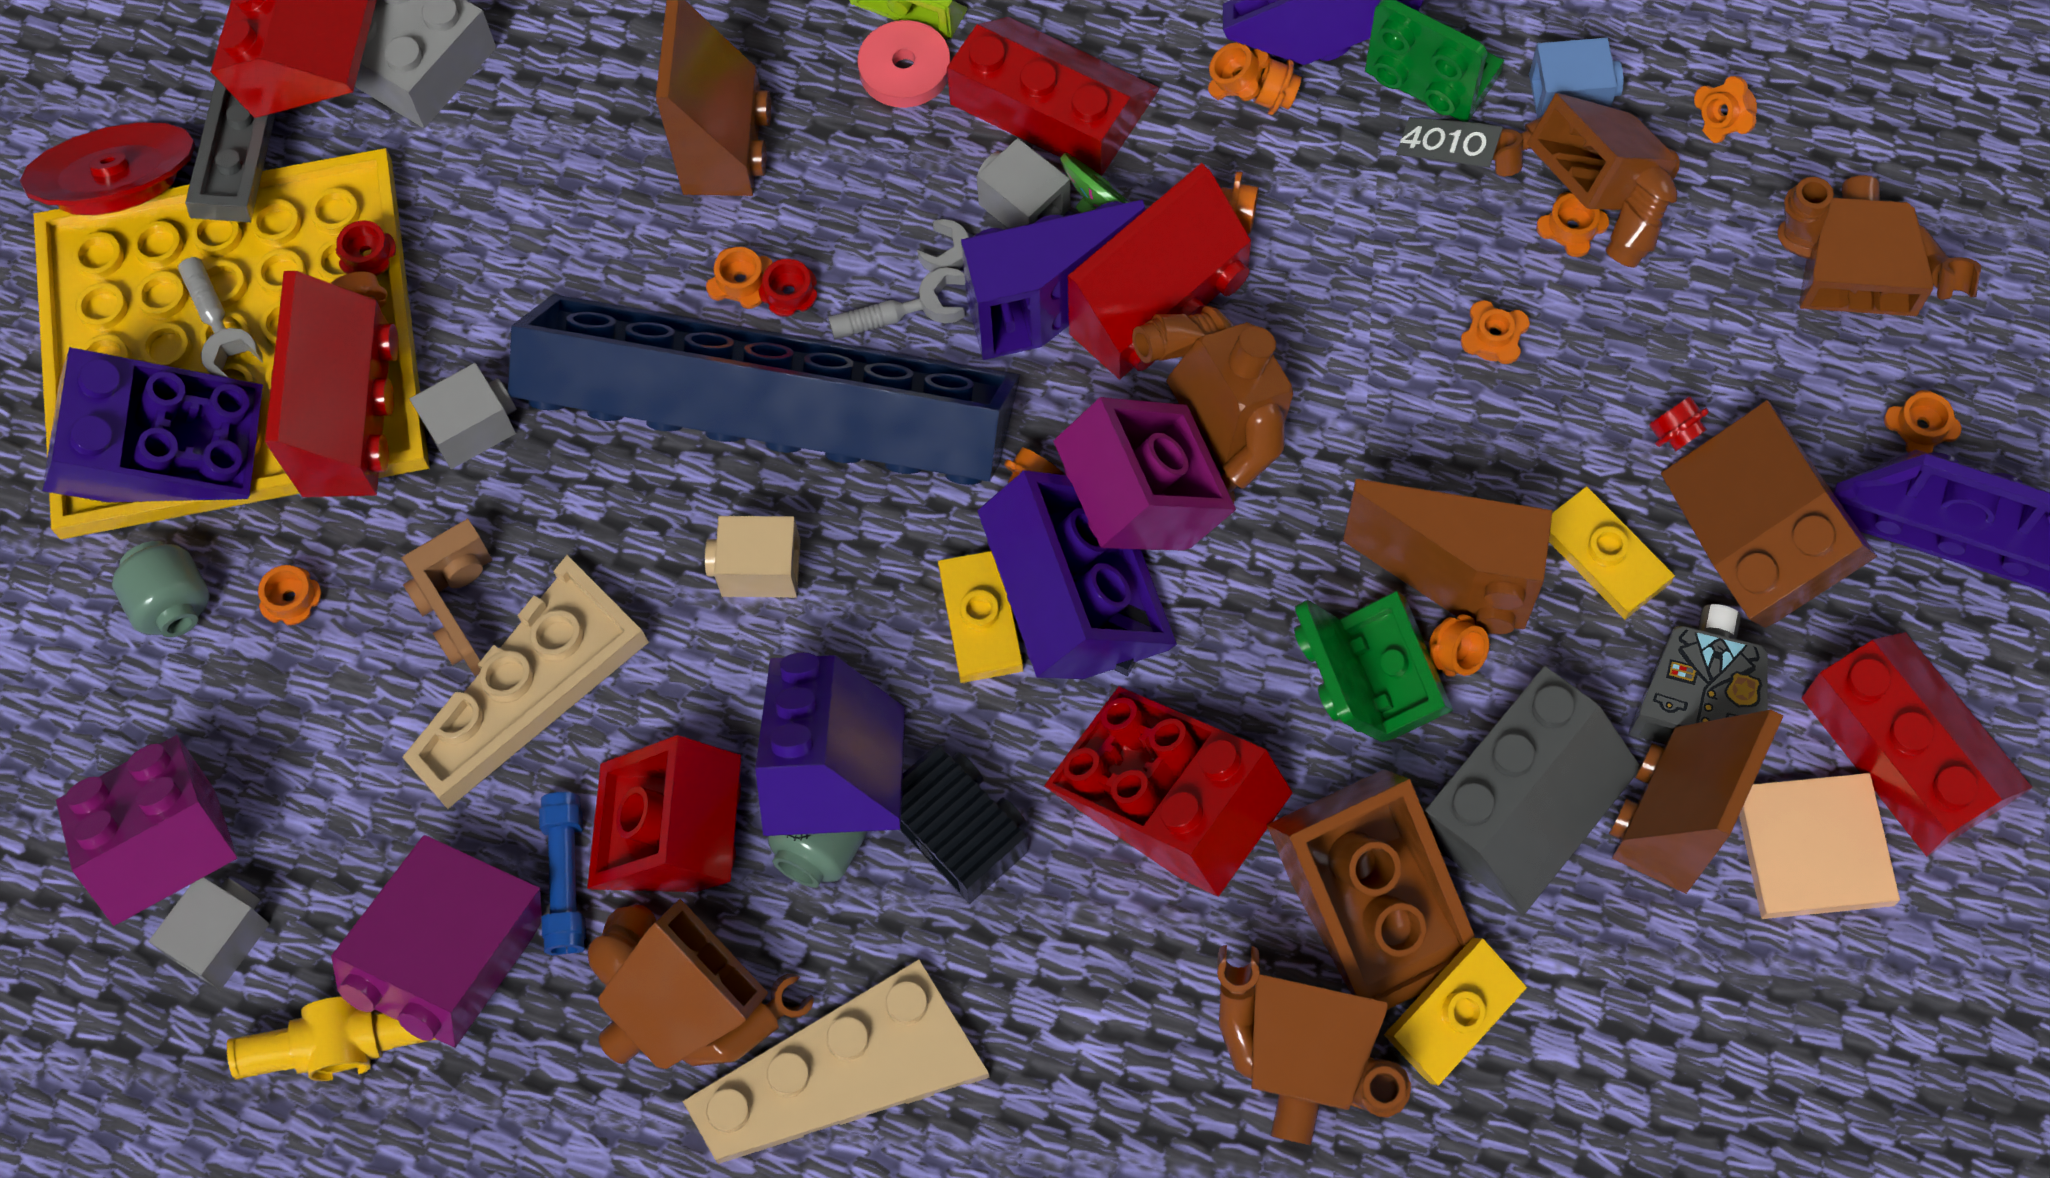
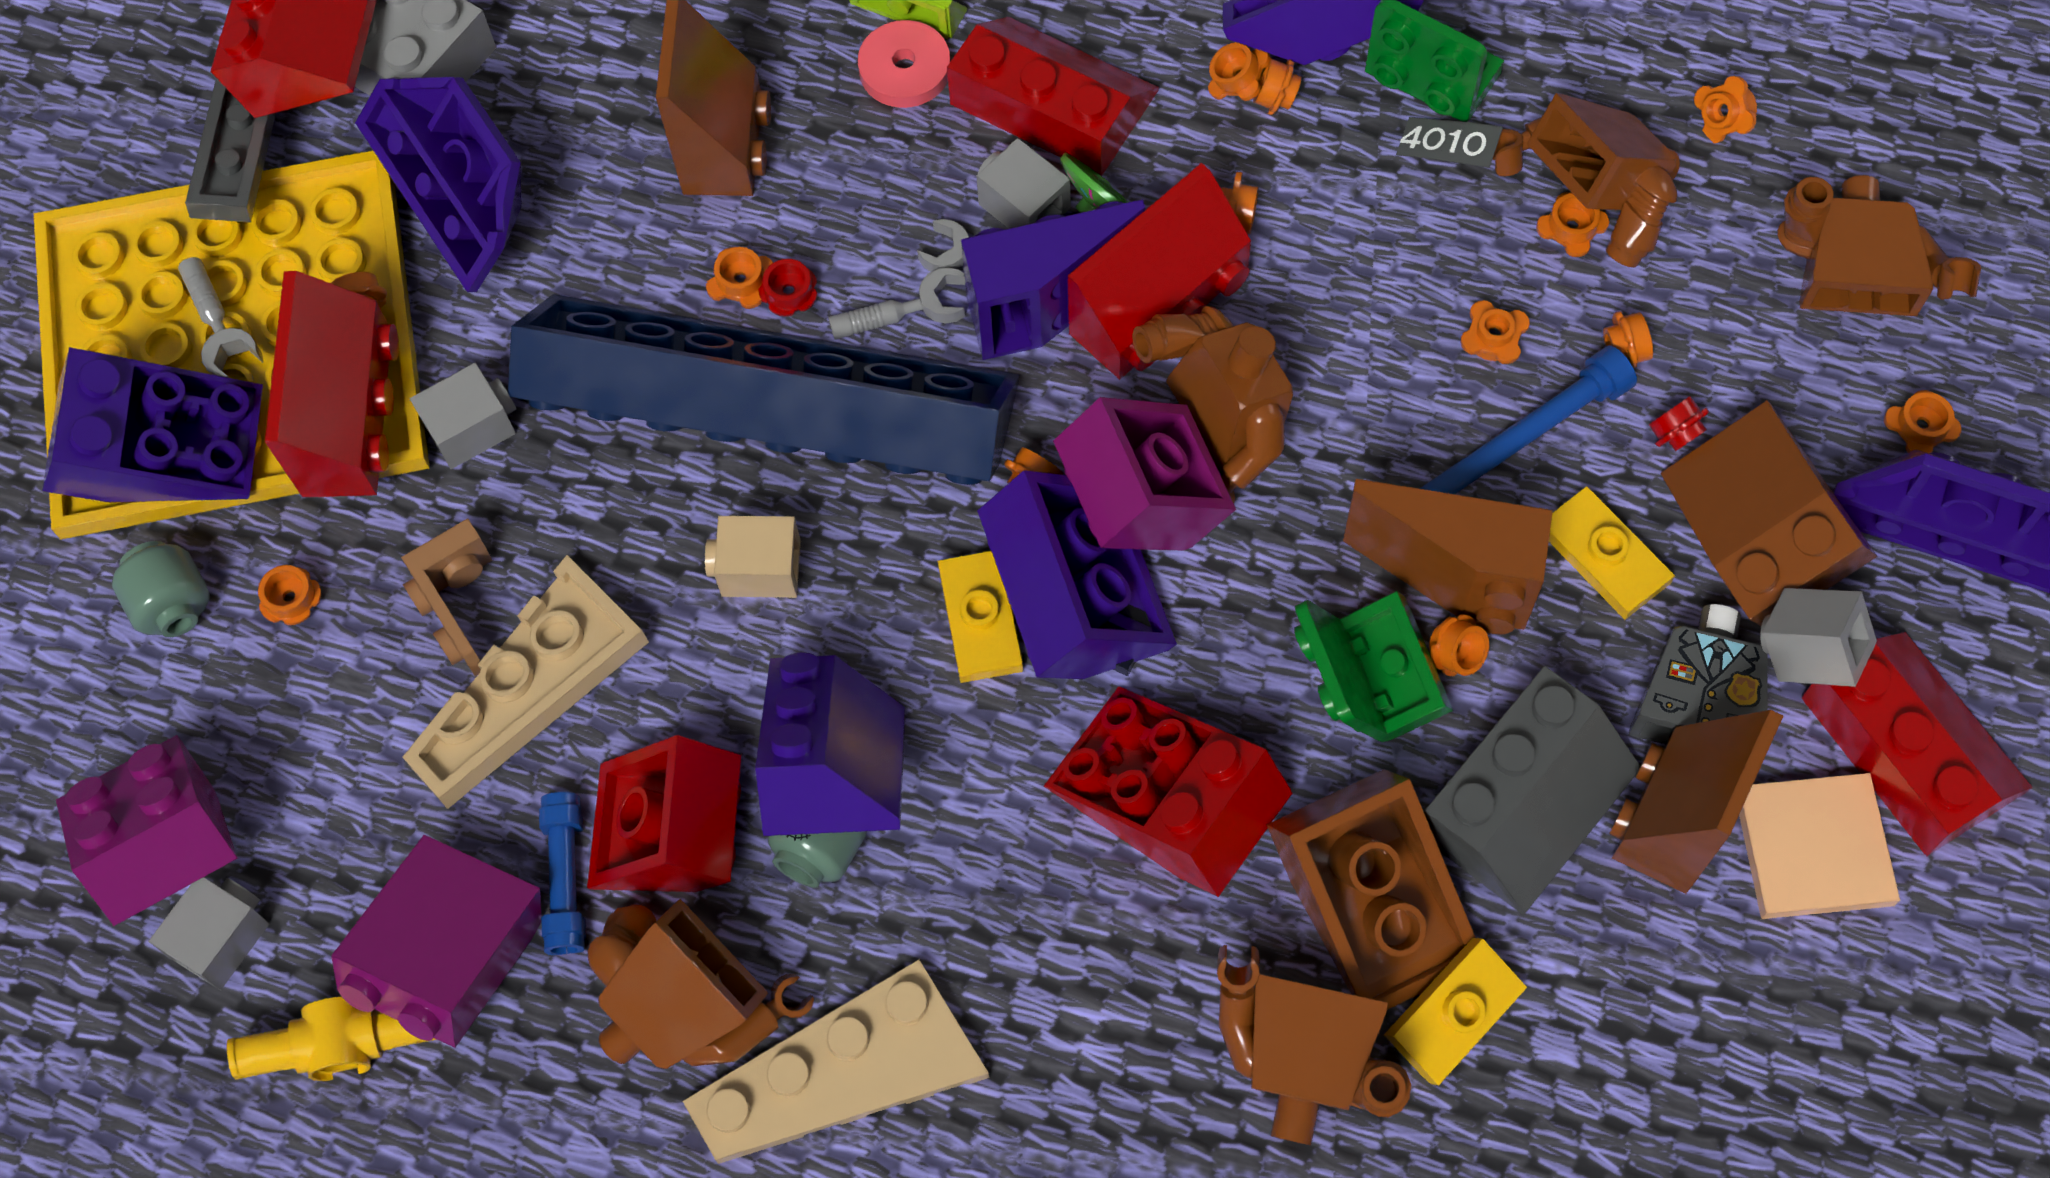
red piece [20,122,195,215] -> none
red plate [336,220,396,276] -> none
black brick [900,744,1028,904] -> none
medium blue brick [1529,38,1623,119] -> none
none -> dark purple wedge [355,77,522,292]
none -> blue piece [1419,345,1637,494]
none -> orange plate [1603,311,1653,368]
none -> light grey brick [1760,588,1877,687]

